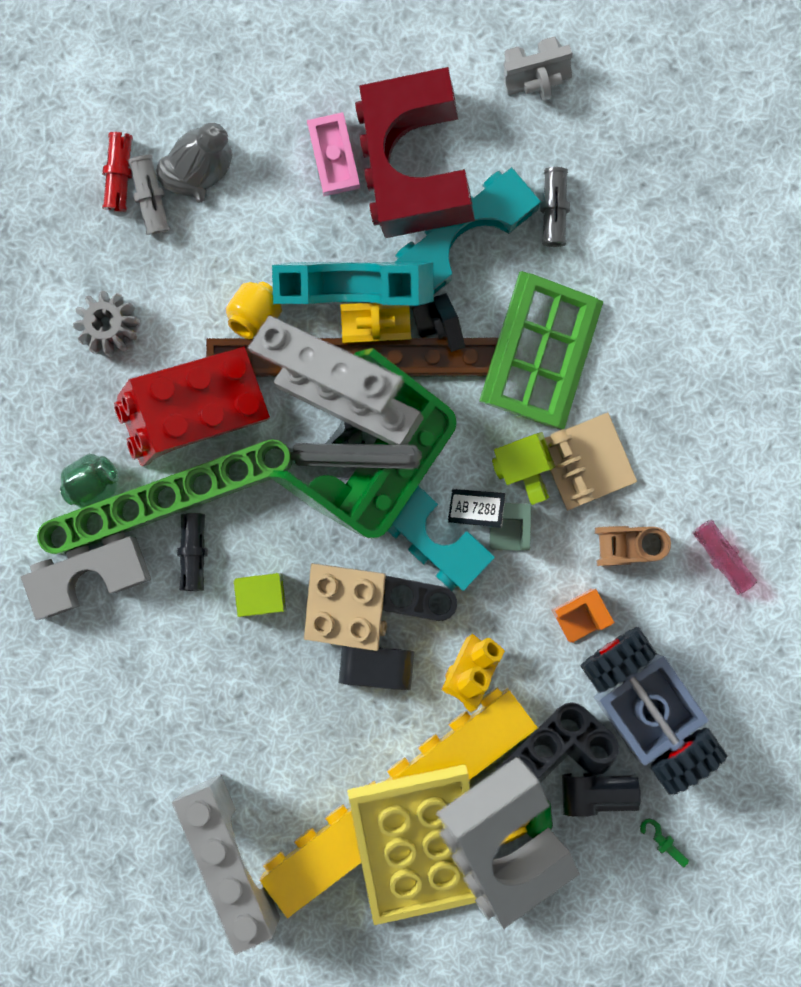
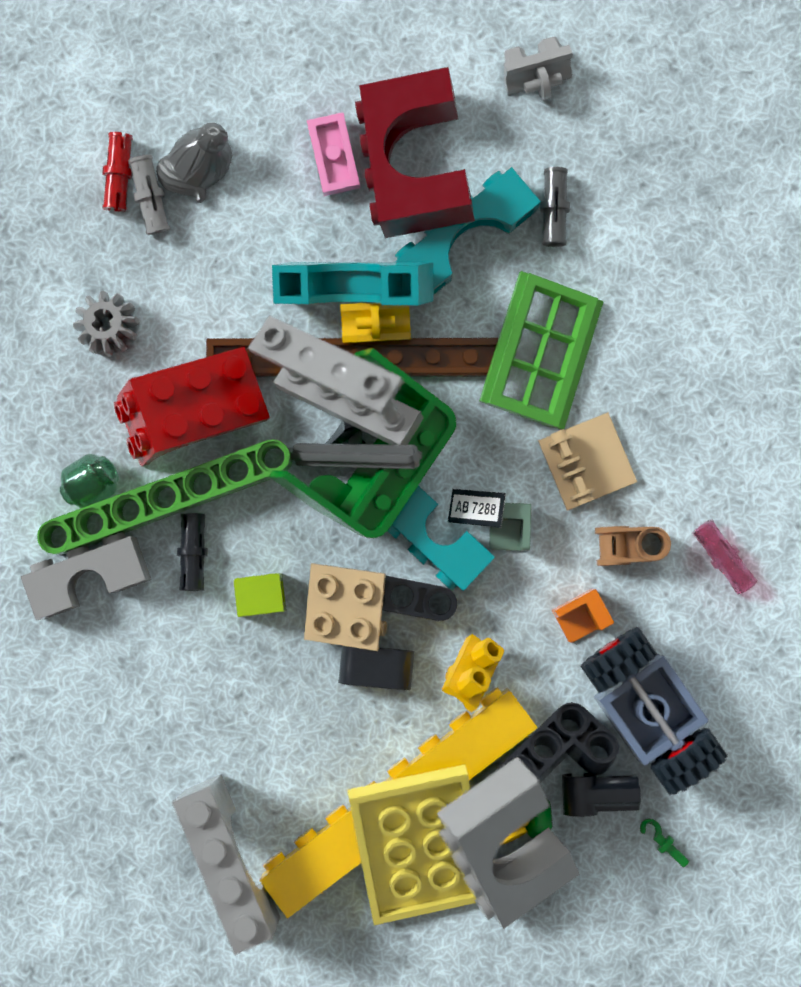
yellow head [225,282,282,339] -> none
black bracket [411,293,465,352] -> none
lime brick [492,432,555,505] -> none

